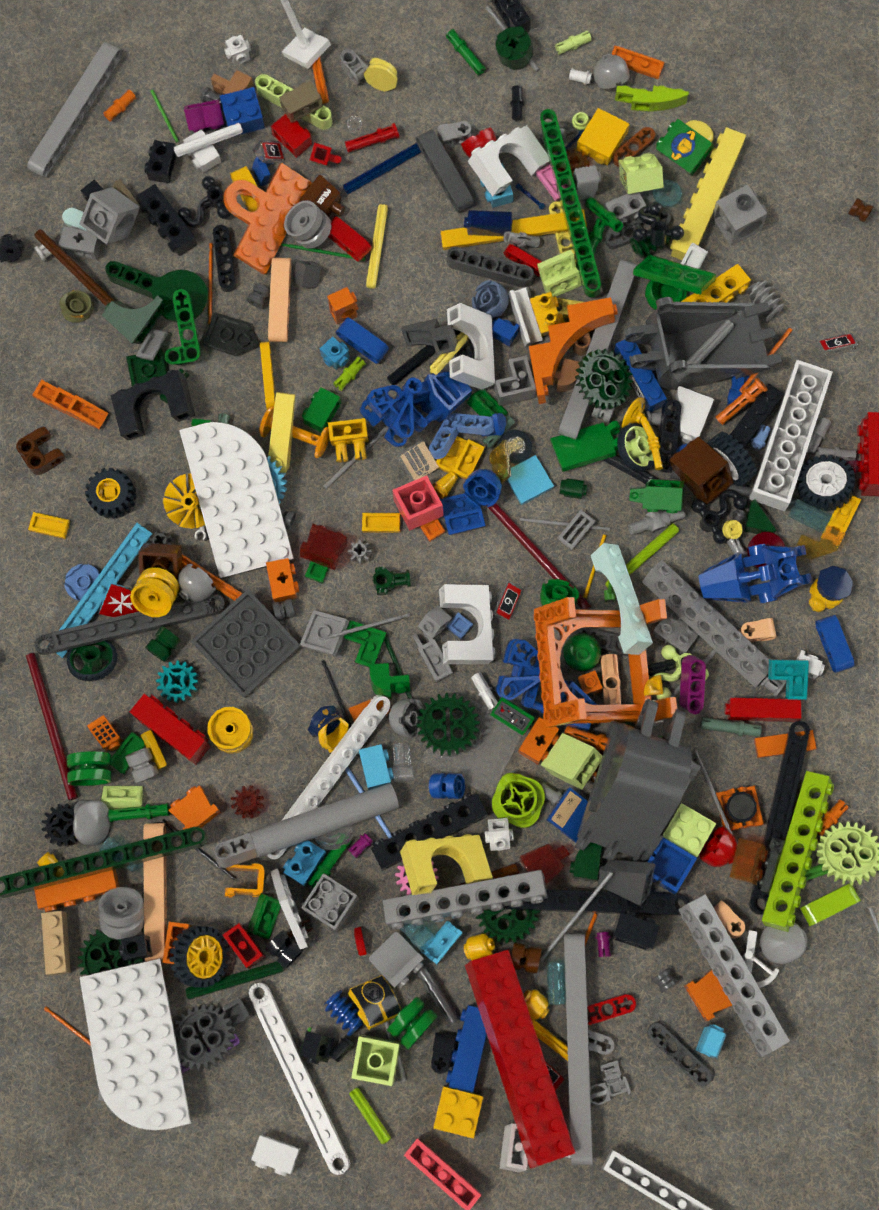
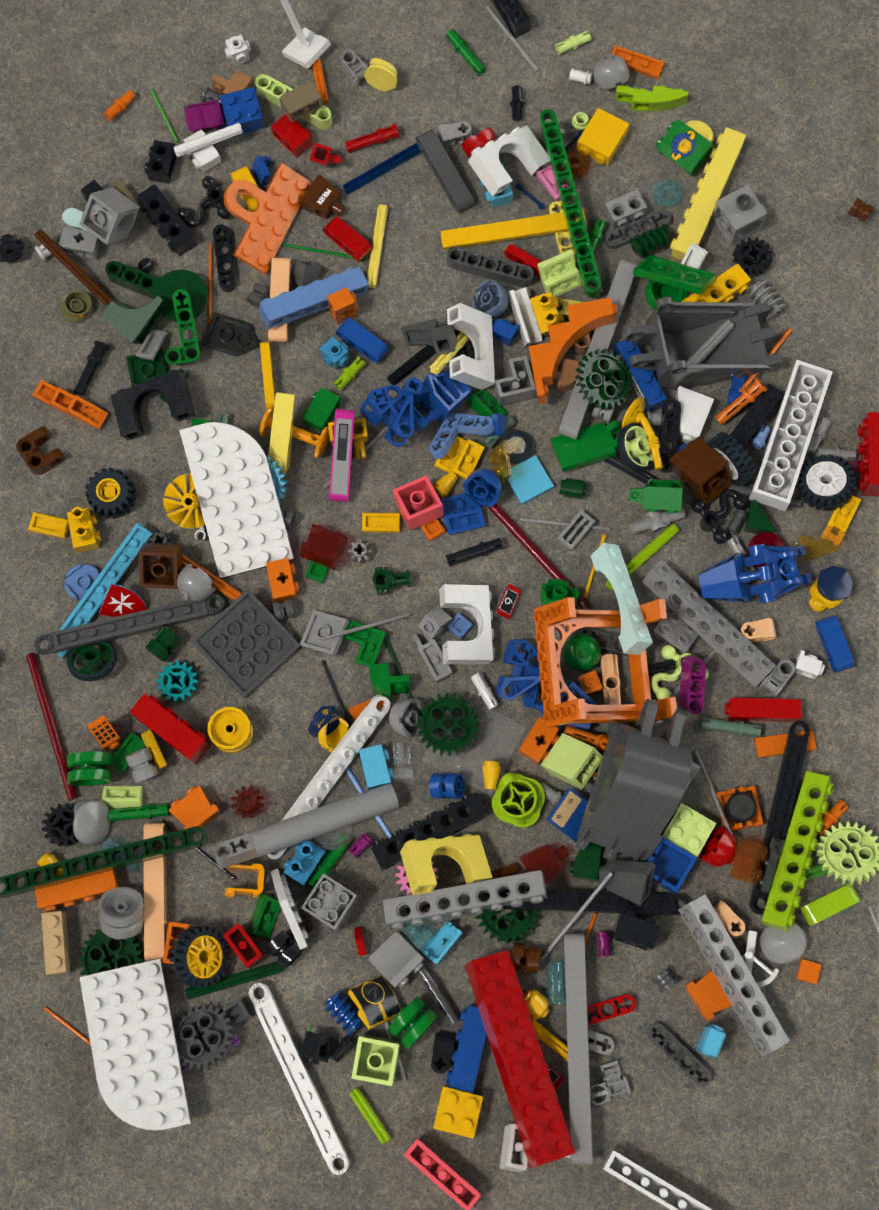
light grey beam [27,42,122,178] -> none
black brick [119,934,152,962] -> none
yellow wheel [130,568,180,617] -> none
white brick [251,1135,301,1176] -> none
slope [253,140,286,163] -> none
light grey wheel [284,201,331,249] -> none
clear piece [397,440,439,482] -> none
yellow head [463,933,495,961] -> none
clear blue brick [464,210,513,236] -> none
white brick [485,818,513,851] -> none
slope [490,697,535,736] -> none
dark green brick [496,26,533,70] -> none
light grey pin [504,231,540,248] -> none
light grey brick [573,165,601,200] -> none
green pin [585,197,623,232] -> none
bright green hand [604,583,616,602] -> none
dark orange beam [613,127,655,167] -> none
yellowish green brick [618,153,664,194] -> none
black piece [633,202,684,246] -> none
yellow tile [644,675,663,696] -> none
light yellow tile [722,520,743,539] -> none
teal plate [768,659,809,700] -> none
clear light blue plate [788,499,831,533] -> none
slope [816,332,859,358] -> none
none -> yellow brick [67,507,101,553]
none -> black pin [74,341,109,396]
none -> black hinge [138,258,154,274]
none -> medium blue brick [258,267,369,330]
none -> beam [329,409,355,502]
none -> black pin [445,537,503,567]
none -> yellow cone [482,761,501,789]
none -> black gear [732,237,773,277]
none -> orange tile [796,959,821,985]

